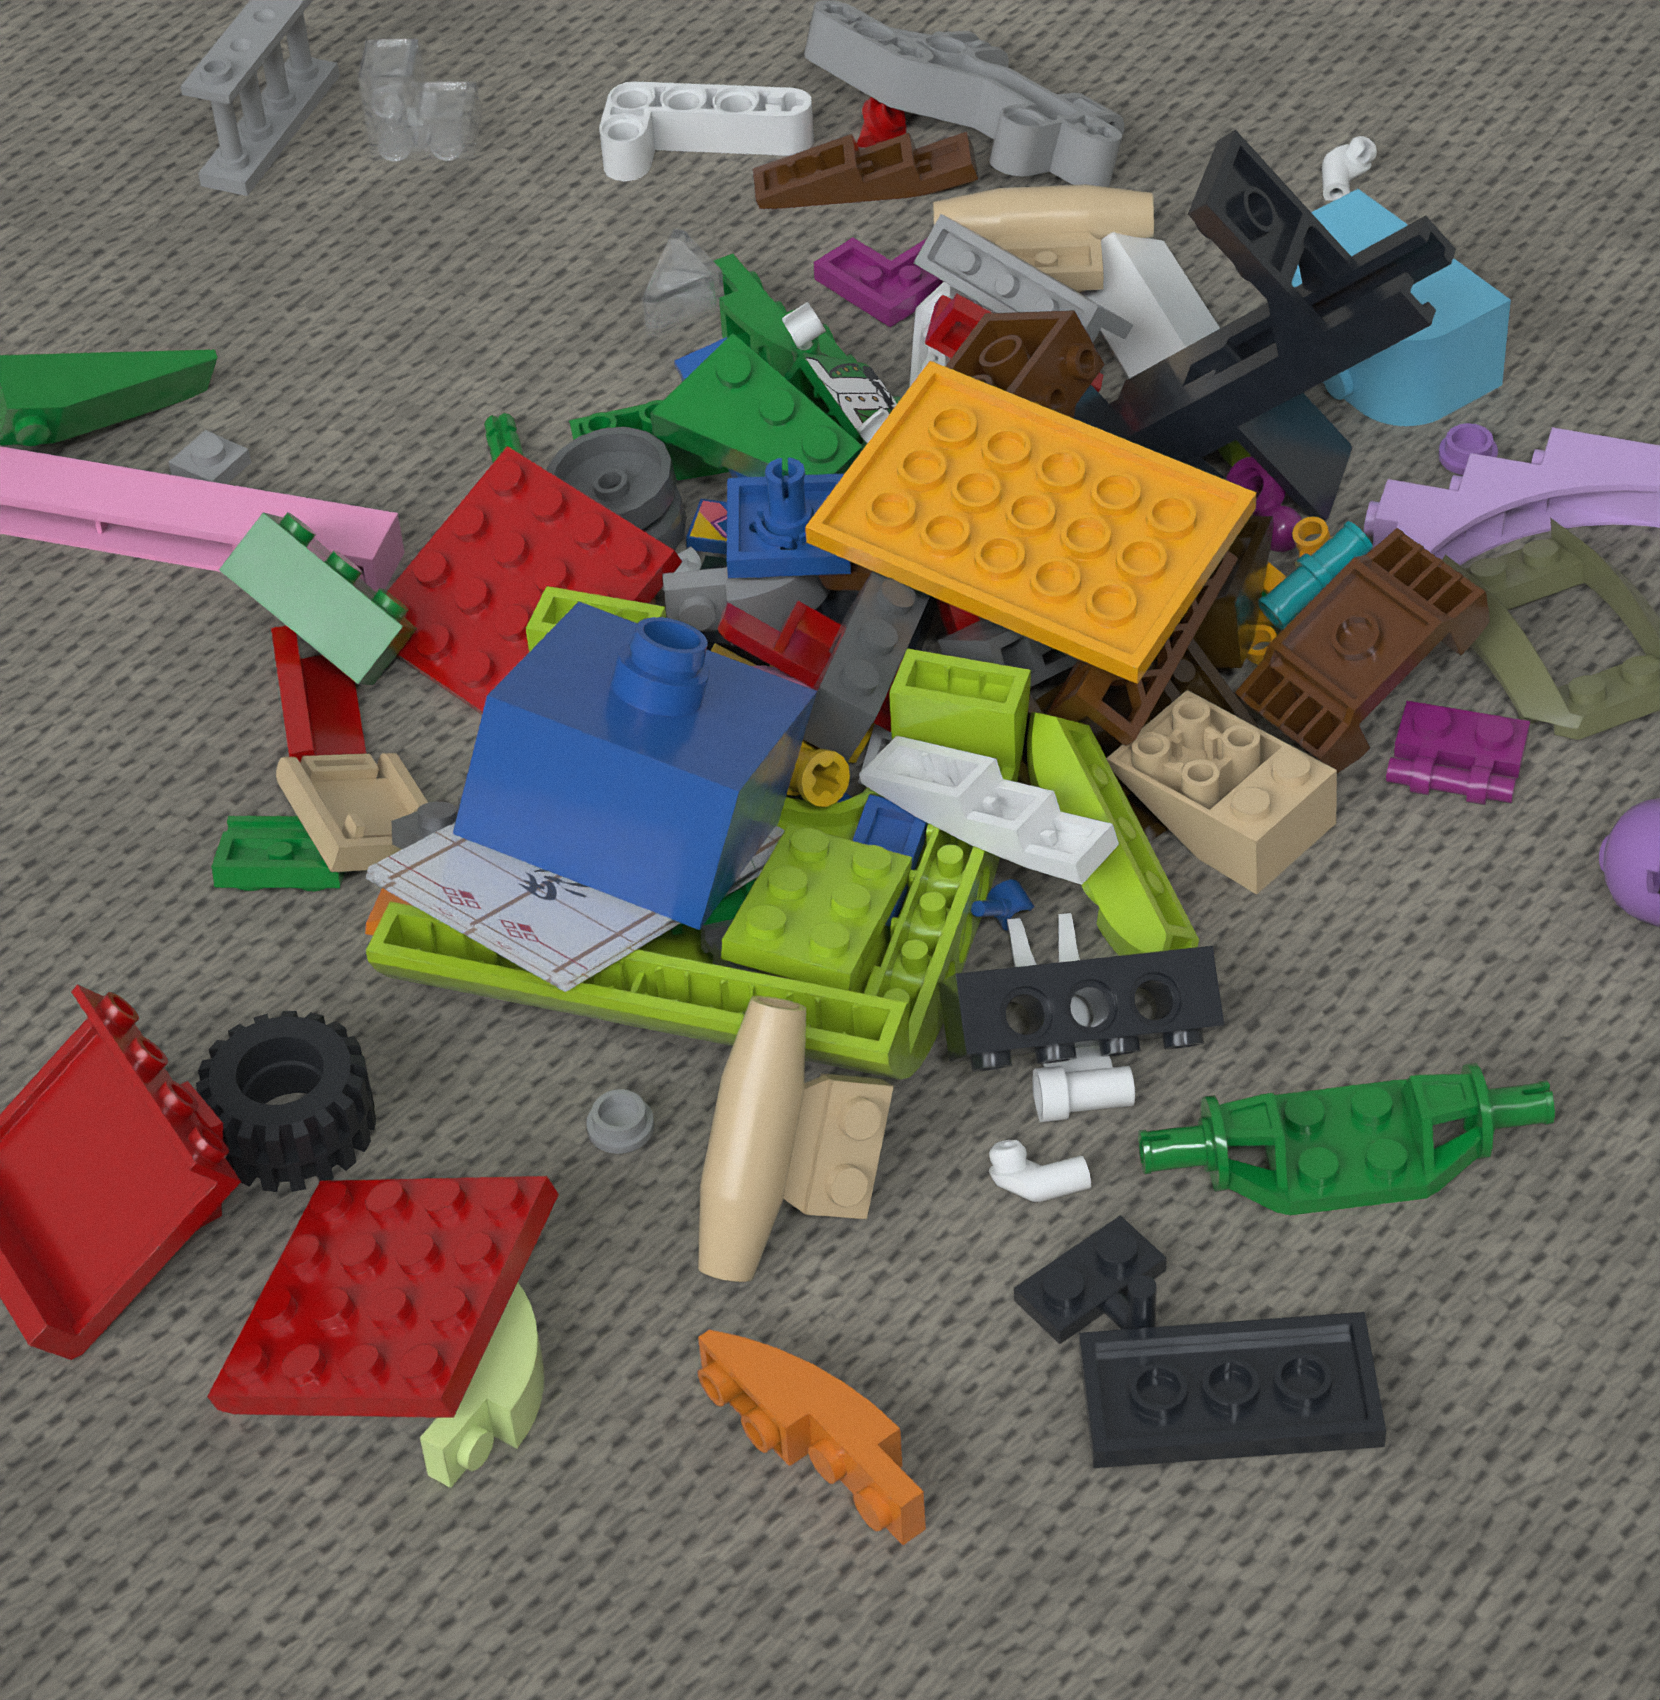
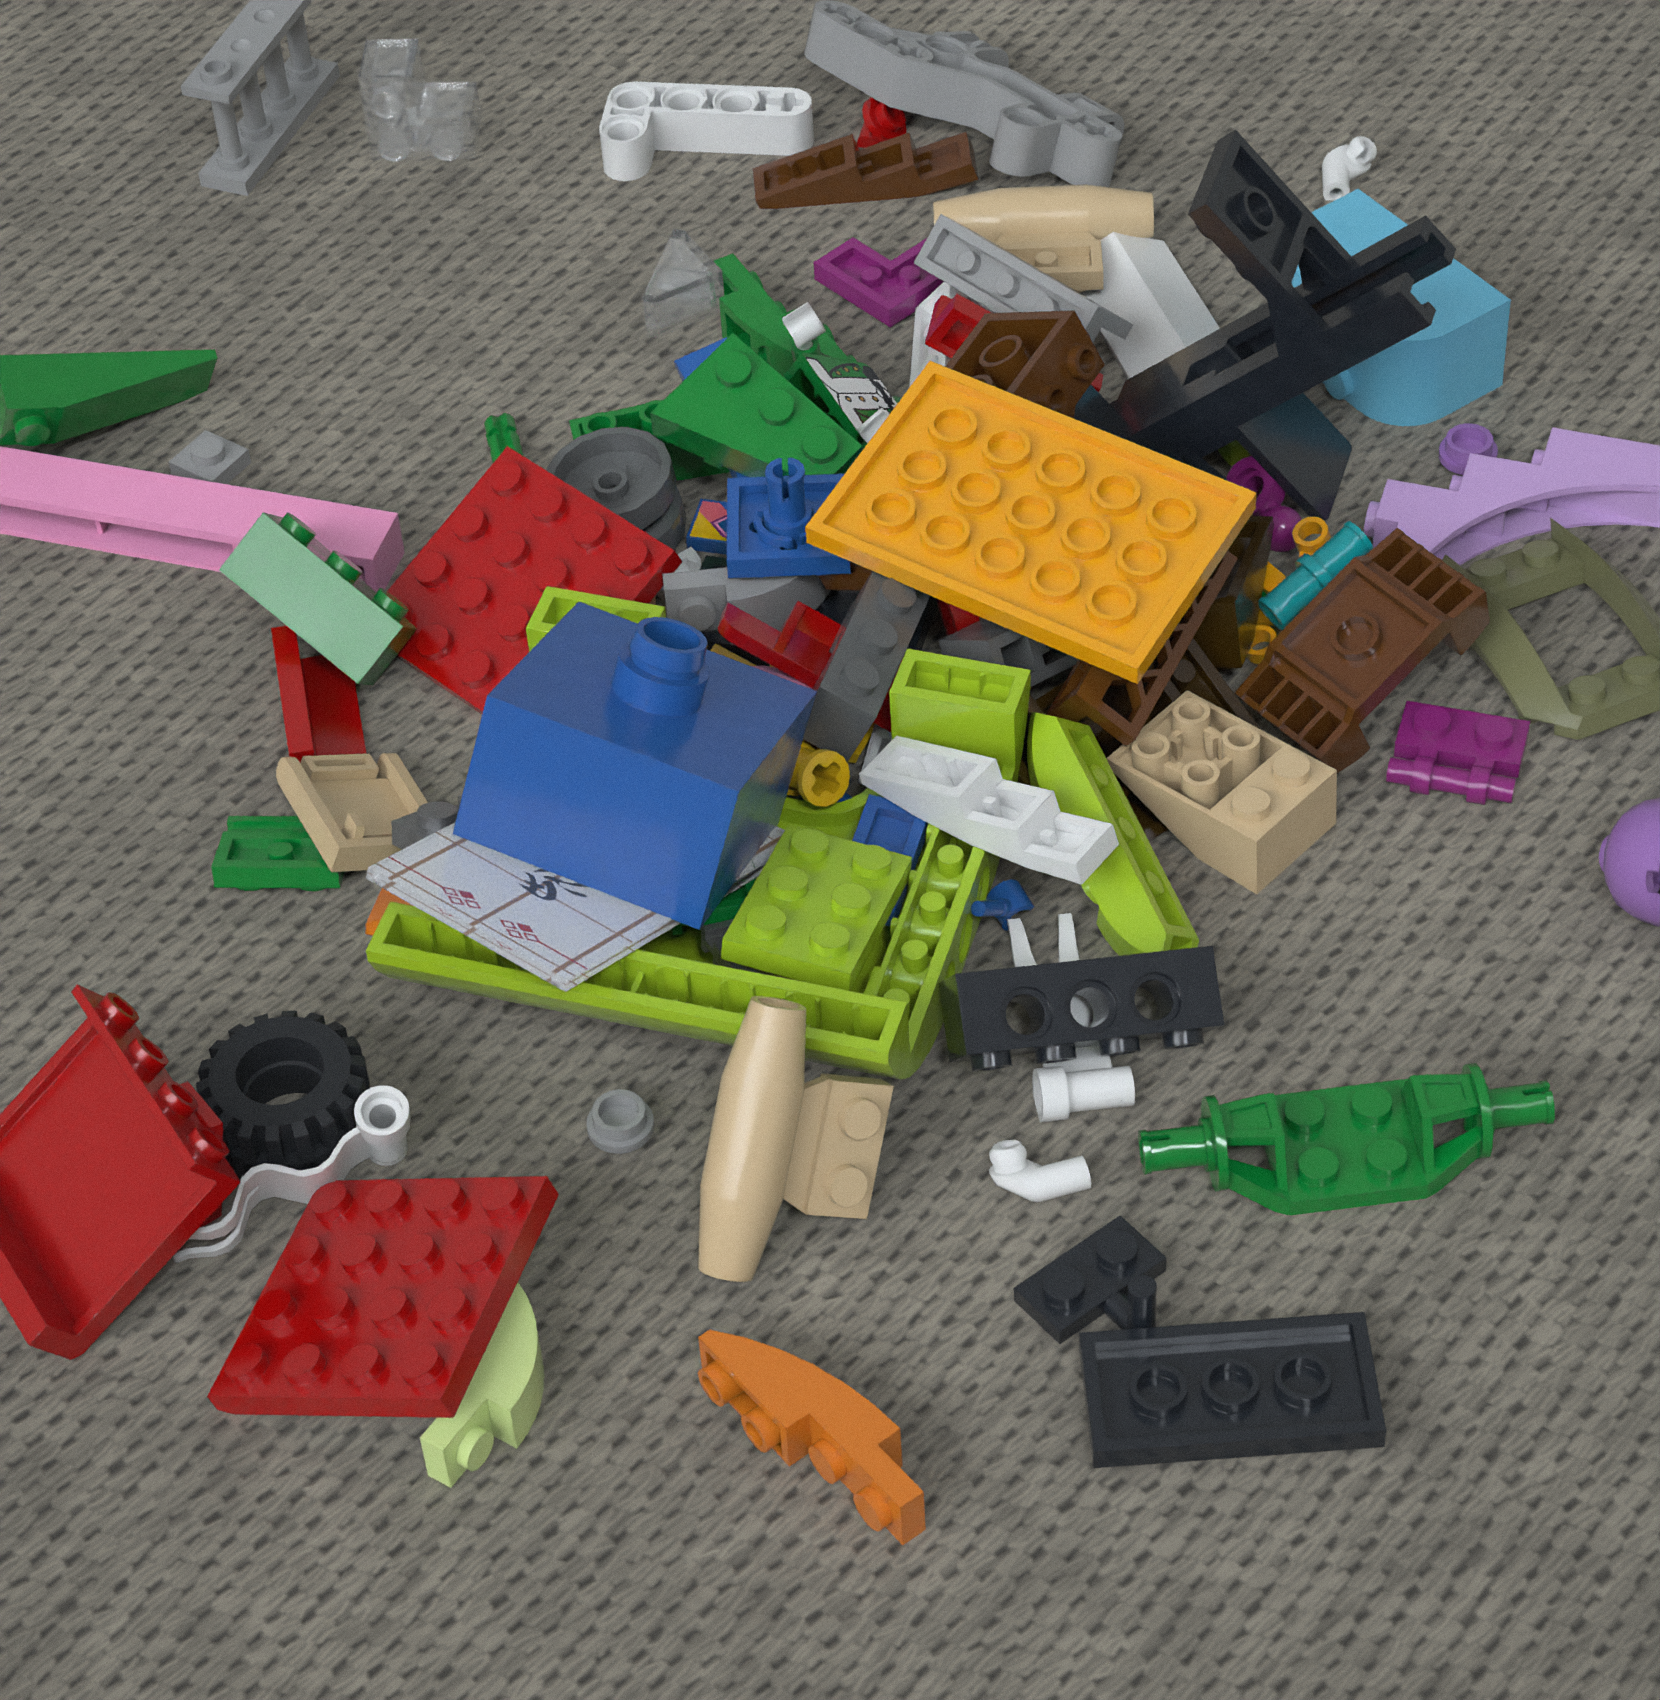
none -> white flag [173,1085,411,1263]

